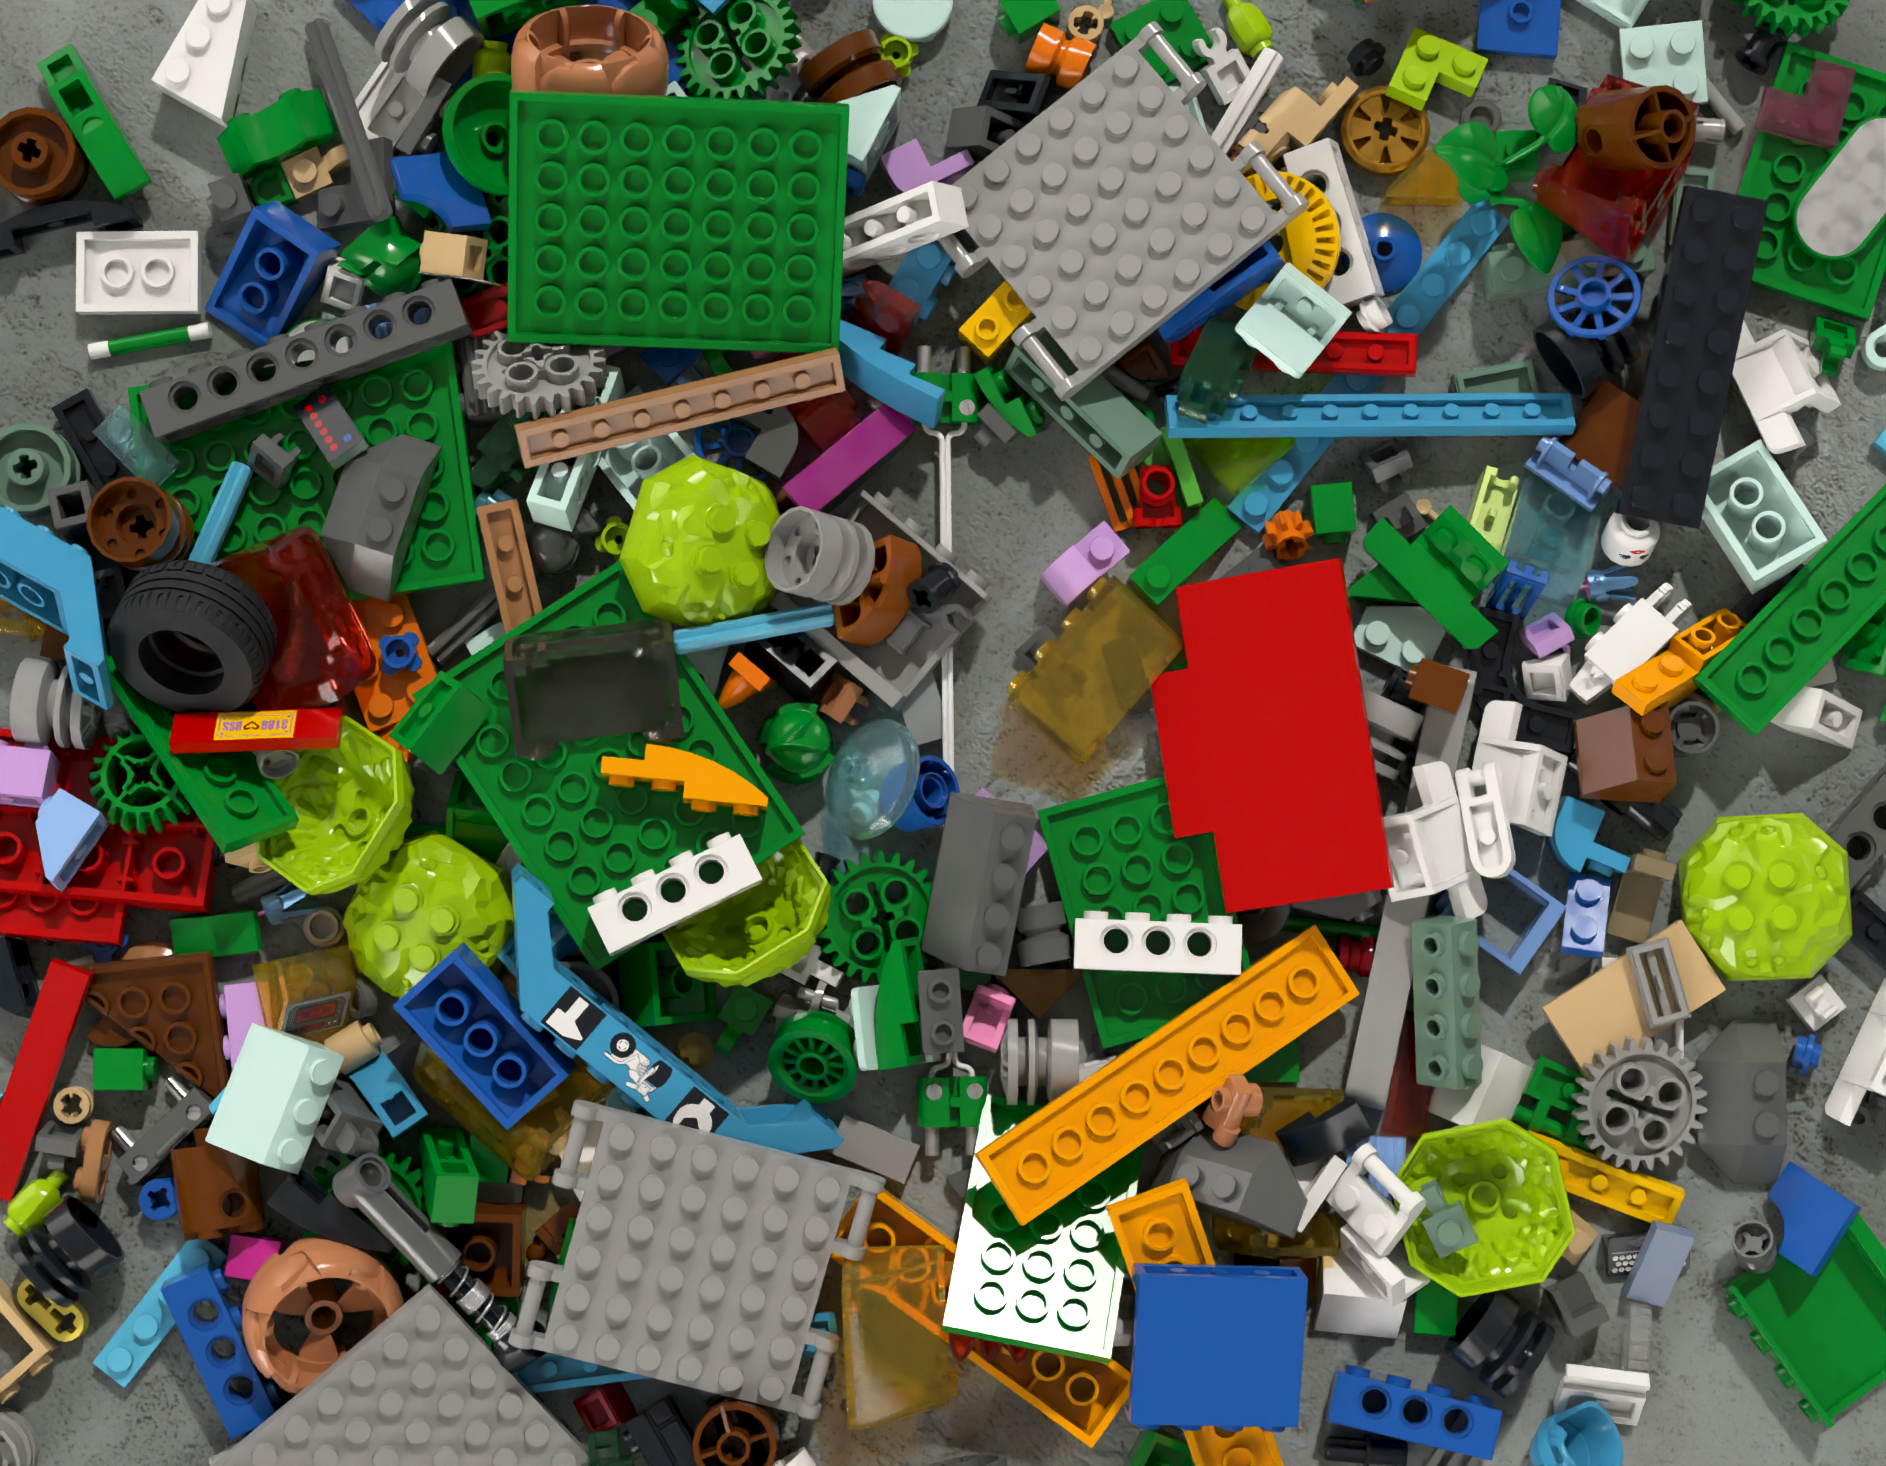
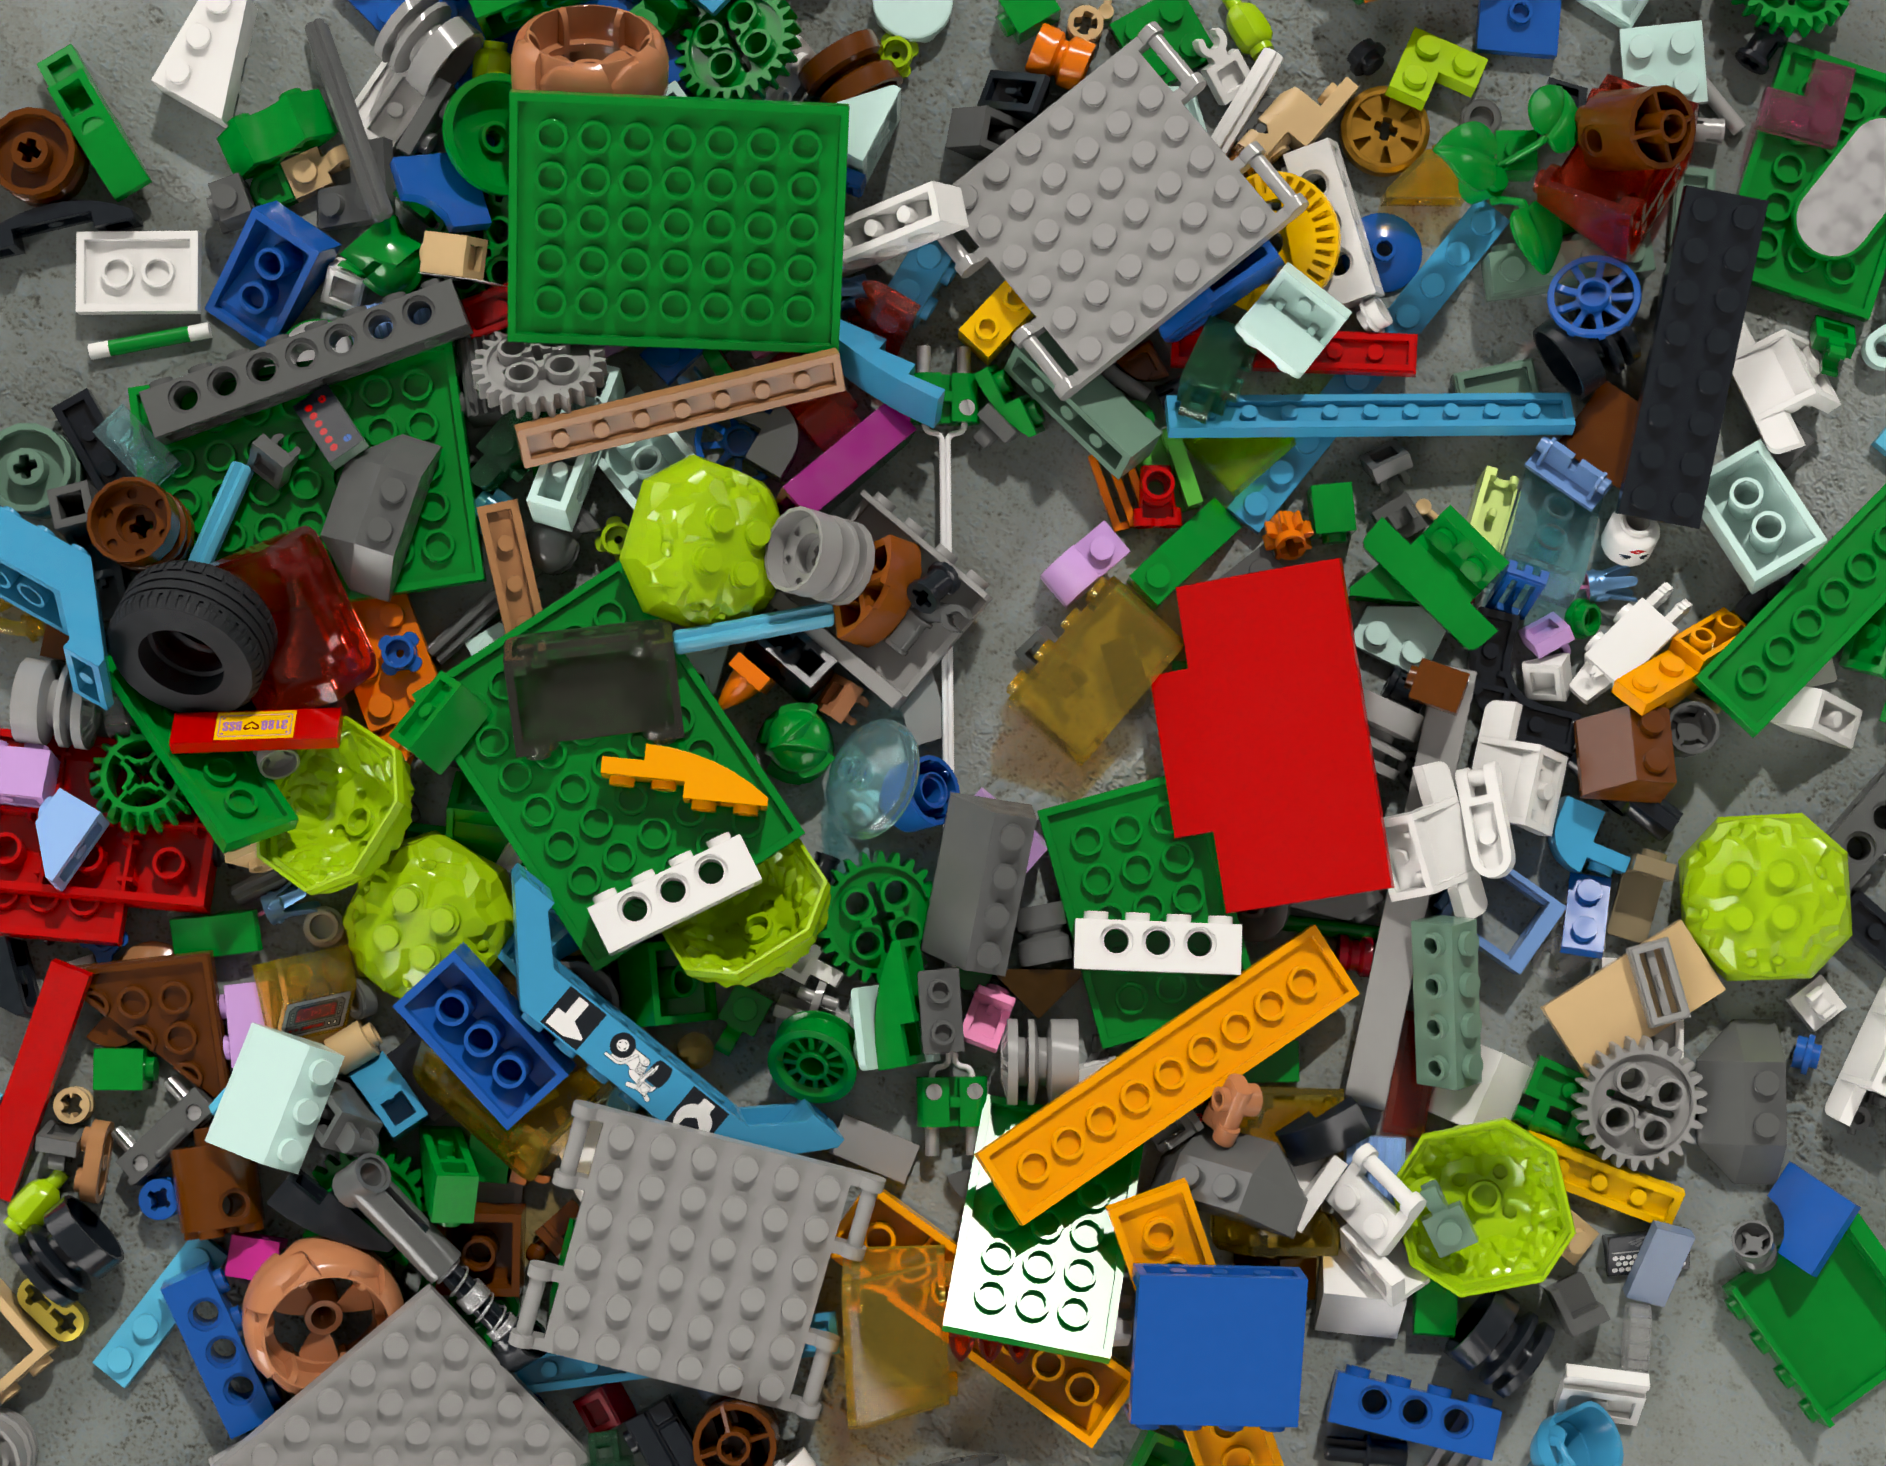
lavender brick [880,138,974,195] -> none

